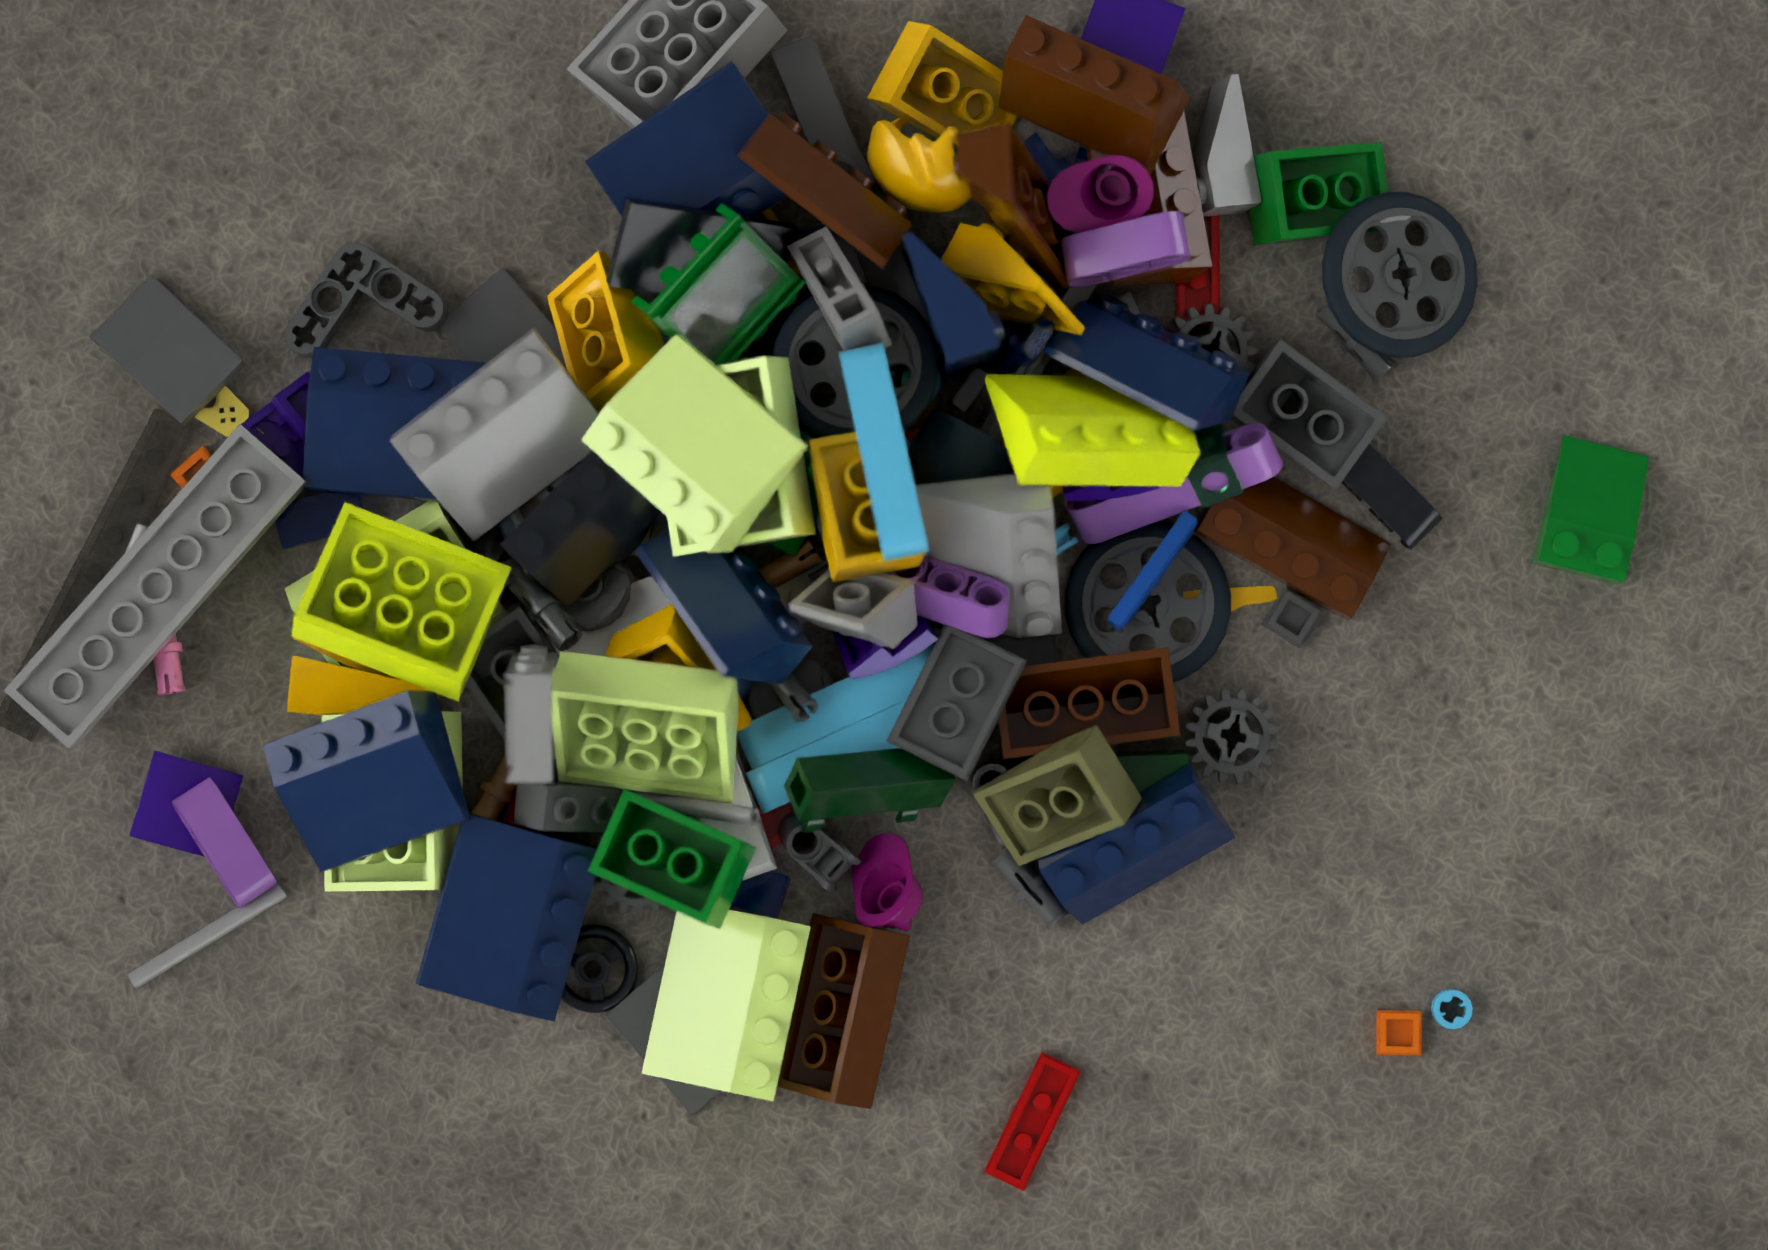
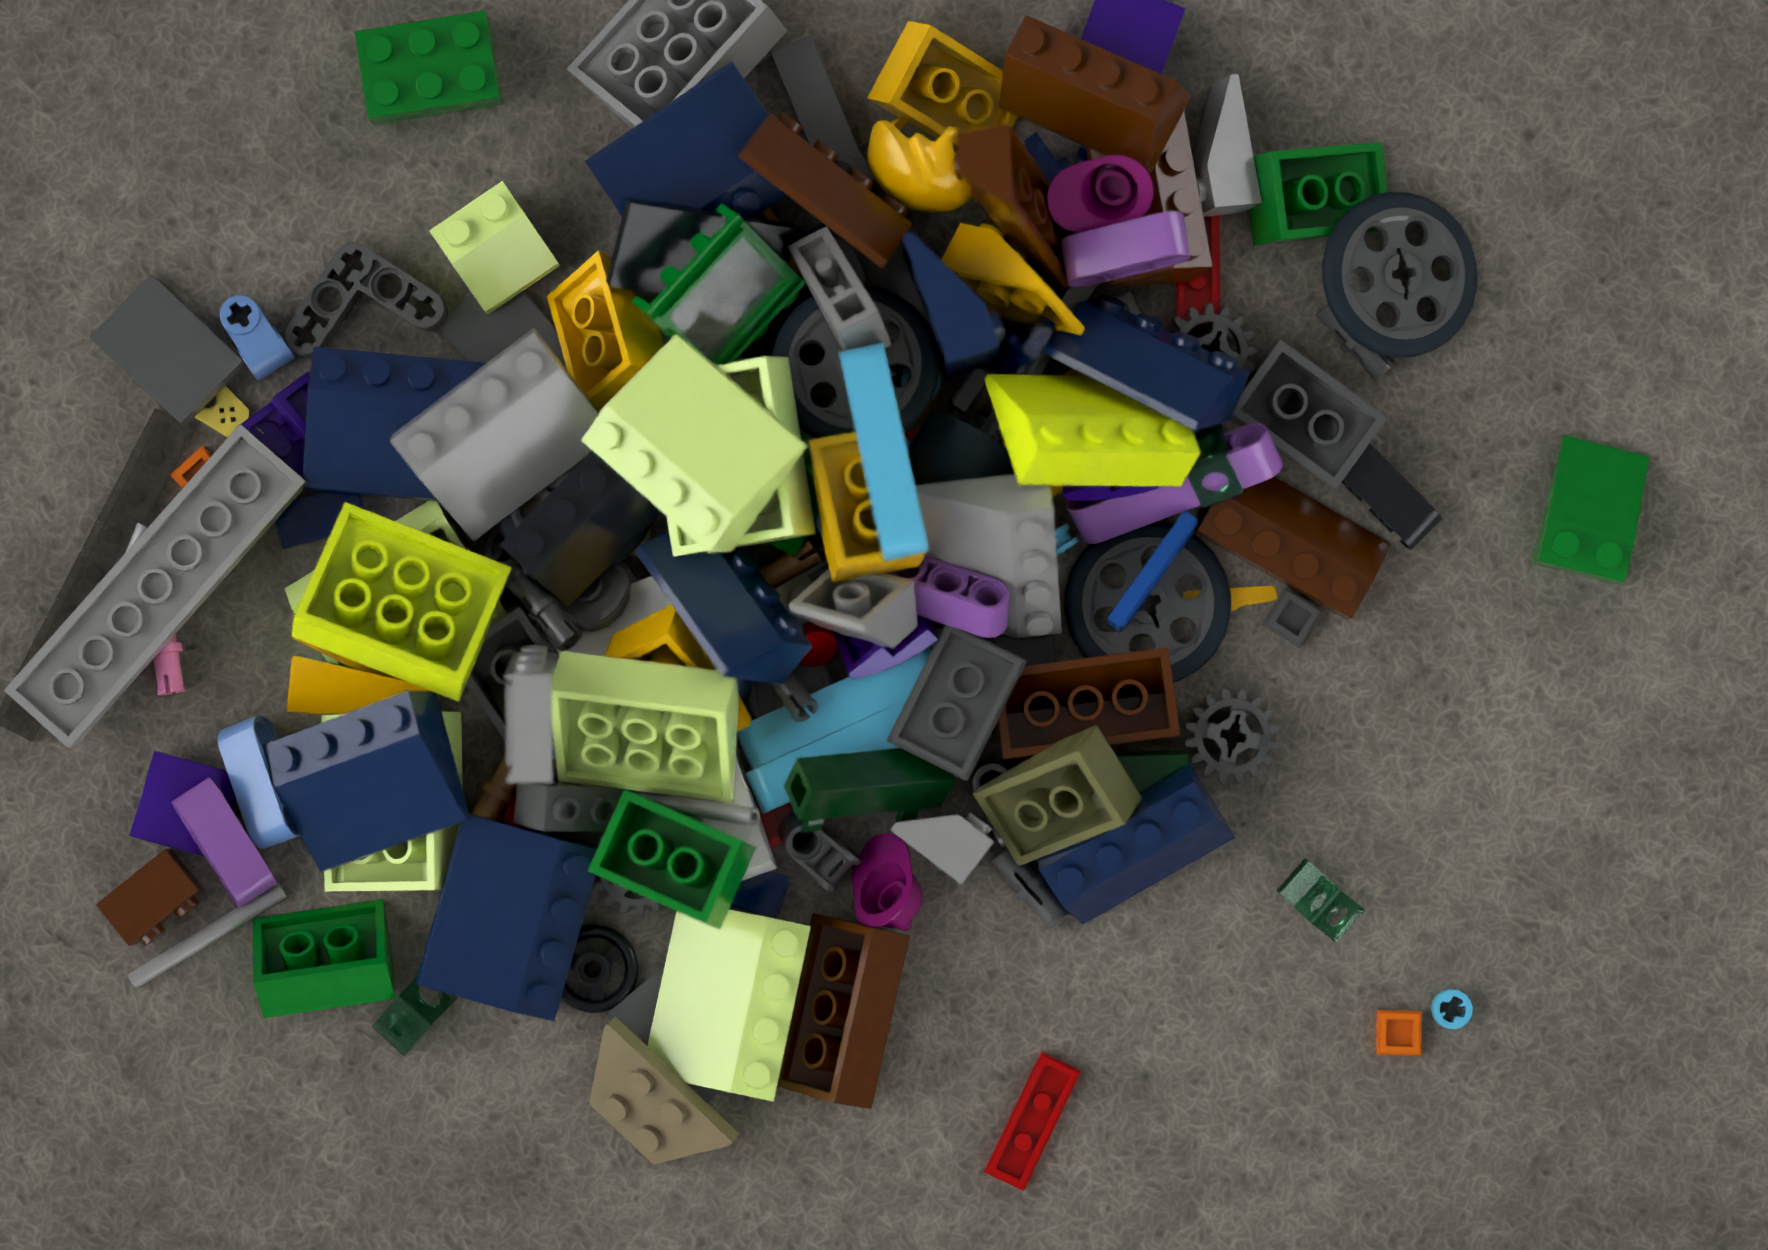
none -> reddish brown brick [96,848,204,947]
none -> medium blue beam [218,715,300,849]
none -> medium blue piece [220,295,295,382]
none -> green slope [253,899,395,1018]
none -> green brick [354,10,503,126]
none -> clear green bracket [372,977,457,1056]
none -> yellowish green slope [429,181,560,315]
none -> dark tan wing [589,1016,739,1165]
none -> red tile [799,623,837,667]
none -> light grey slope [890,813,994,884]
none -> clear green bracket [1277,859,1365,943]

